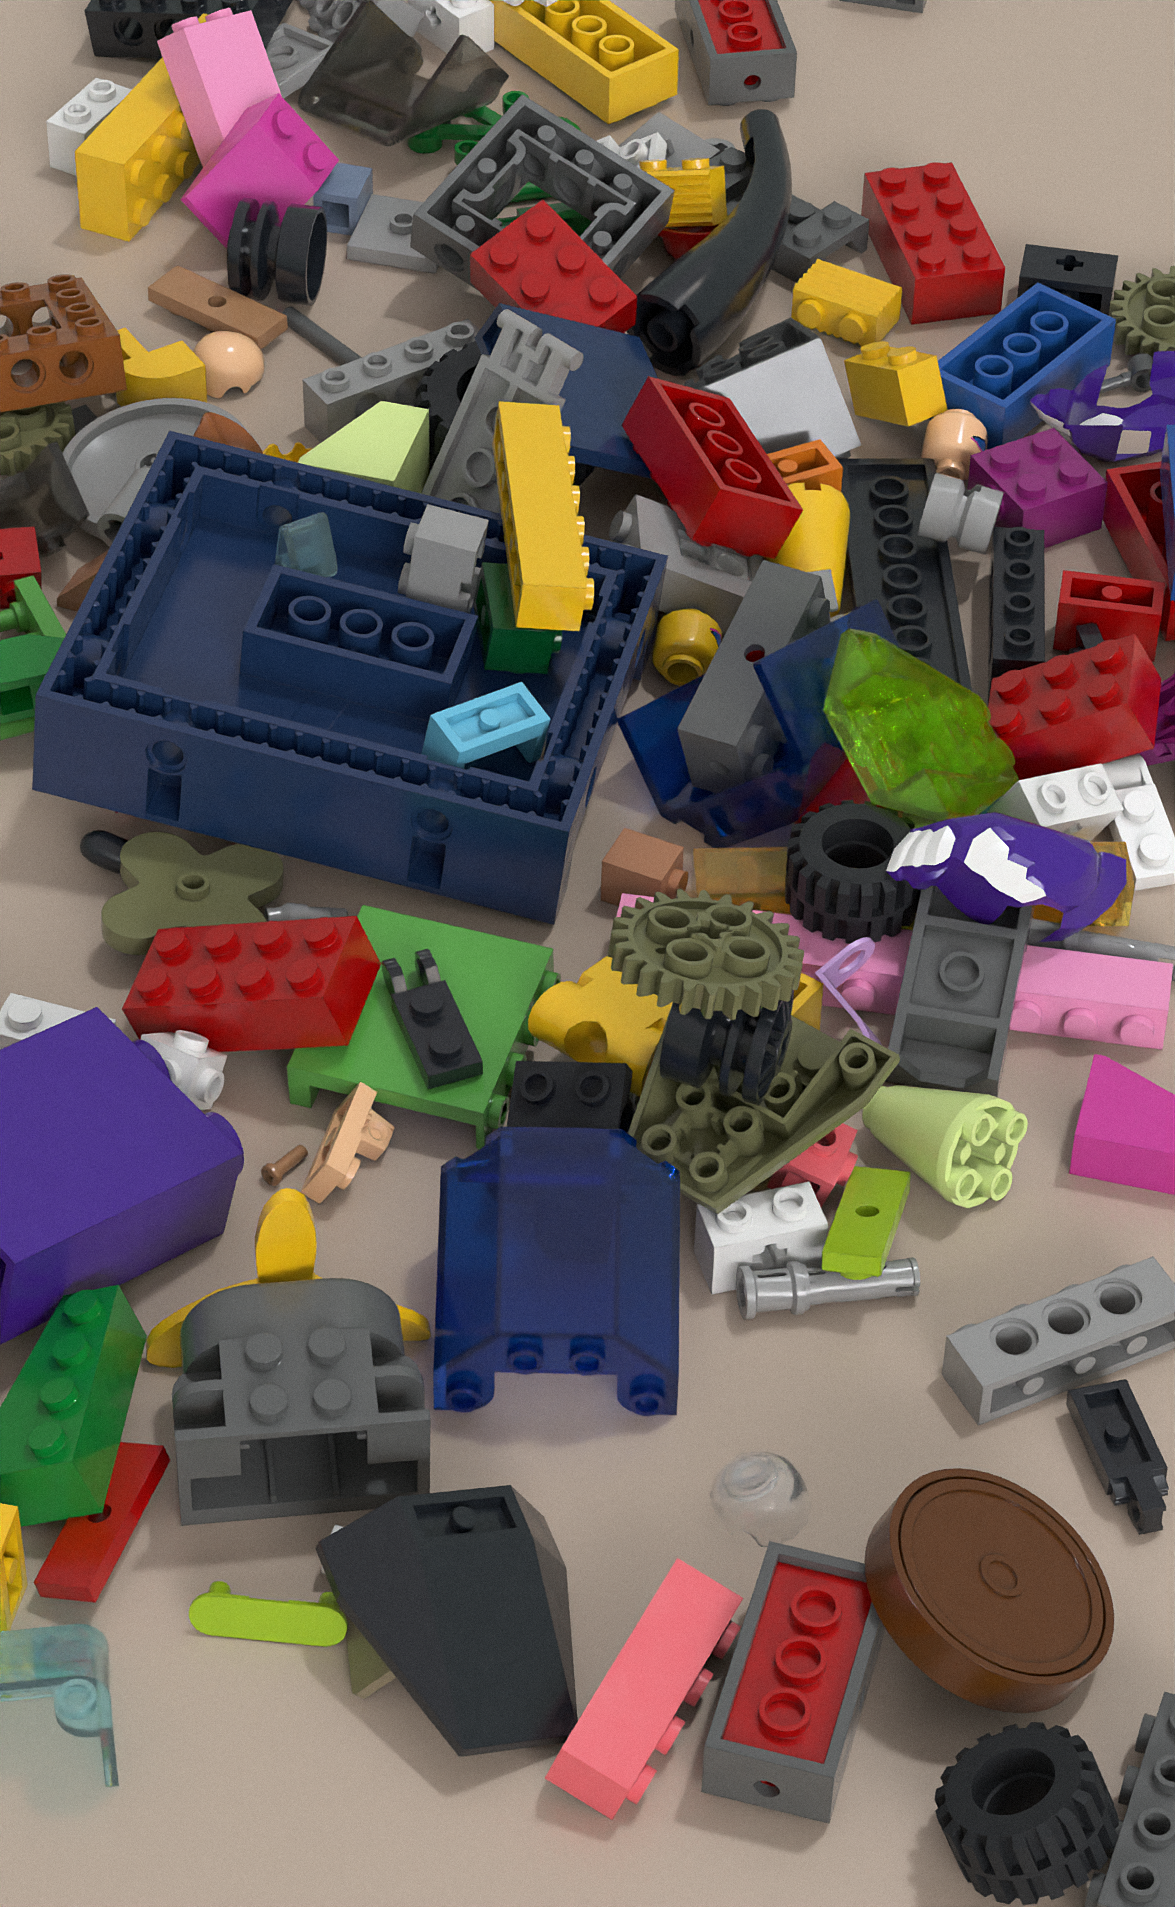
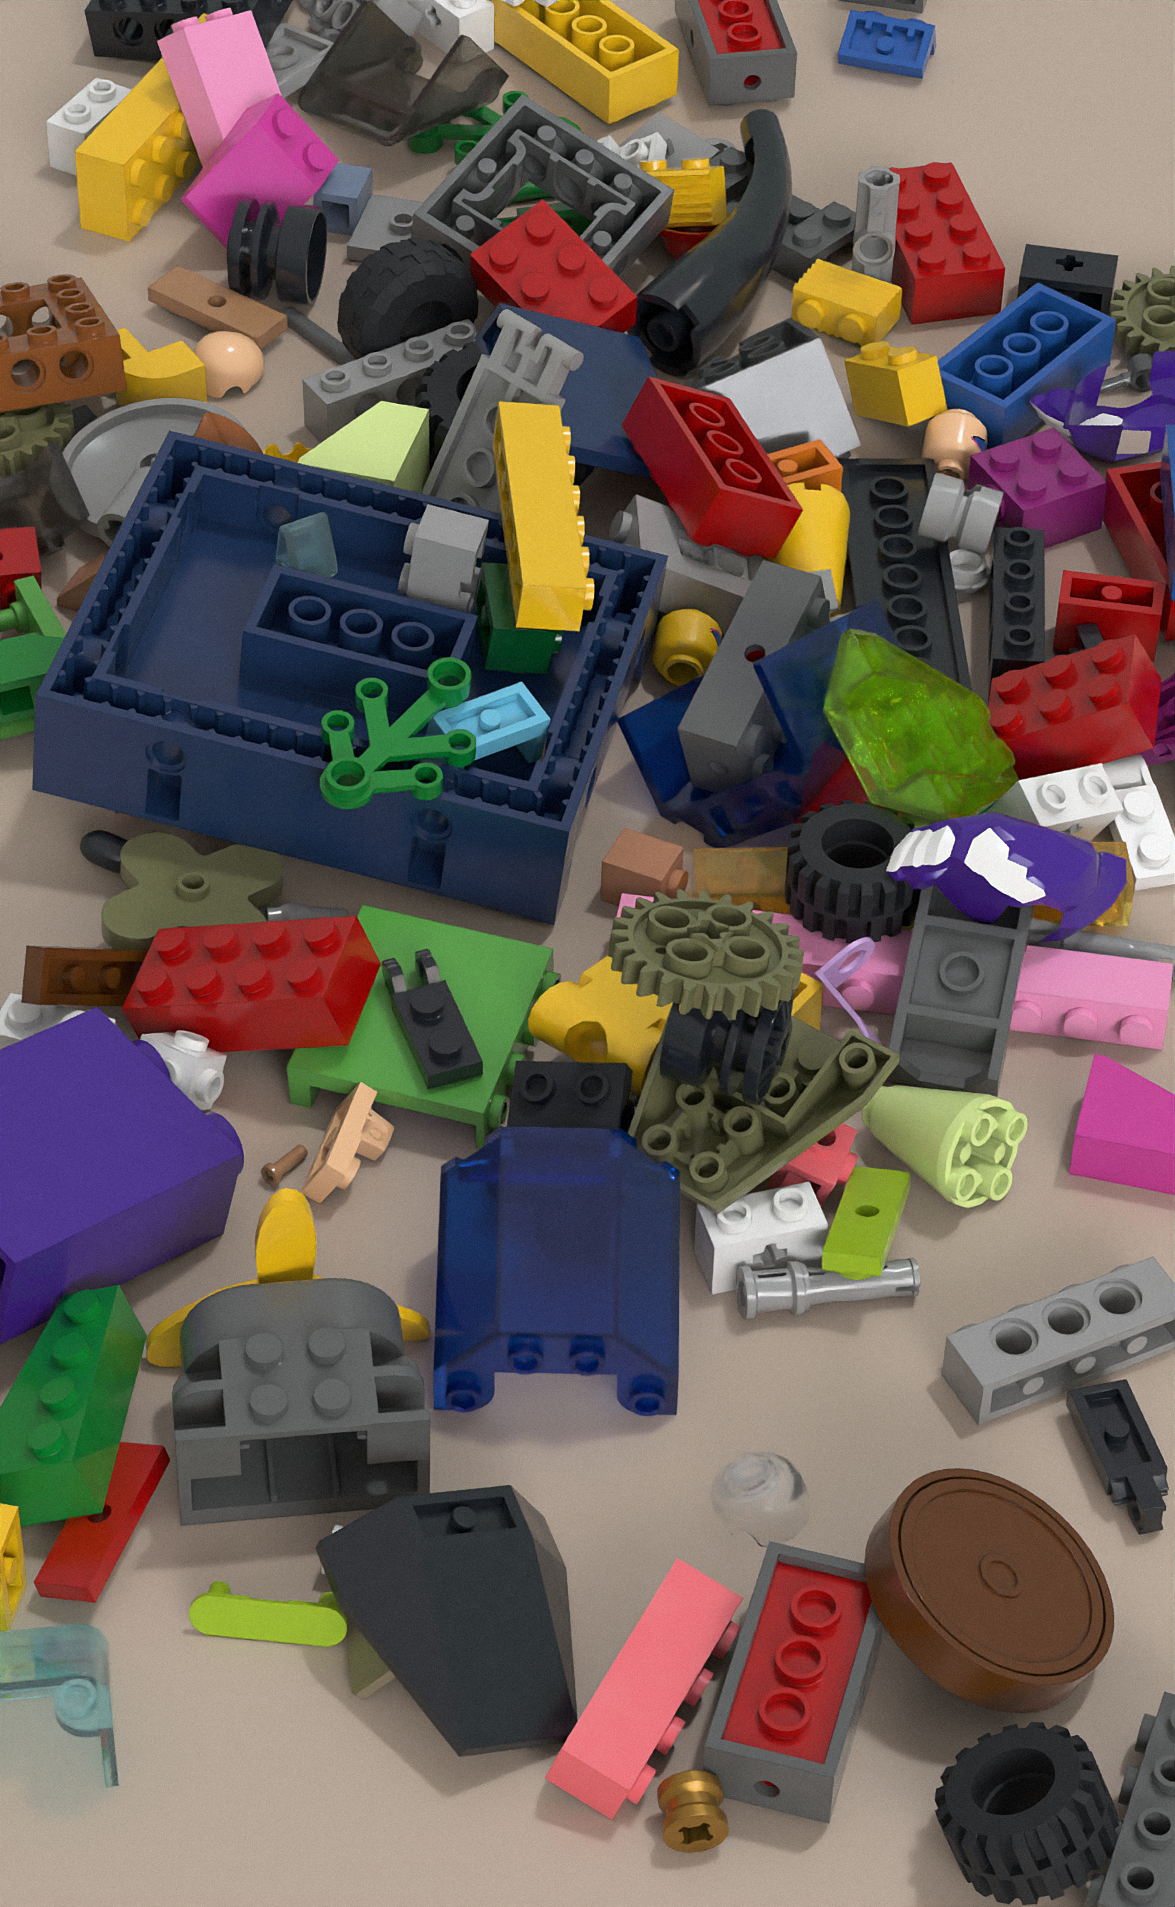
none -> reddish brown piece [21,945,148,1006]
none -> green plant [320,657,476,809]
none -> black tyre [337,238,479,360]
none -> pearl gold wheel [657,1770,729,1853]
none -> blue bracket [838,10,936,79]
none -> light grey piece [852,166,900,284]
none -> white plate [950,549,990,594]

